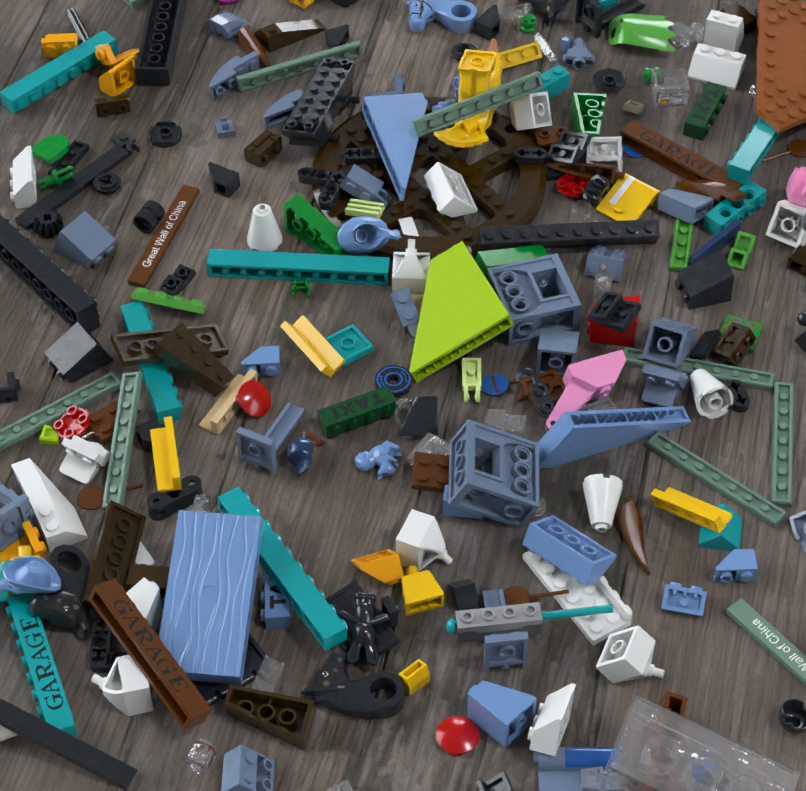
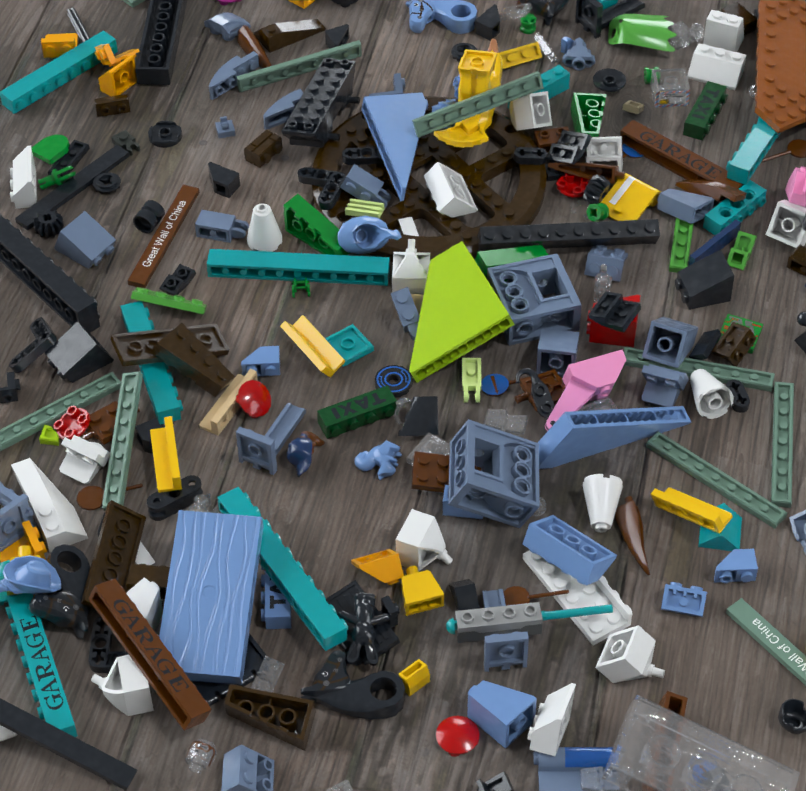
none -> black beam [9,317,57,373]
none -> sand blue hinge [195,210,249,243]
none -> green wheel [587,203,609,221]

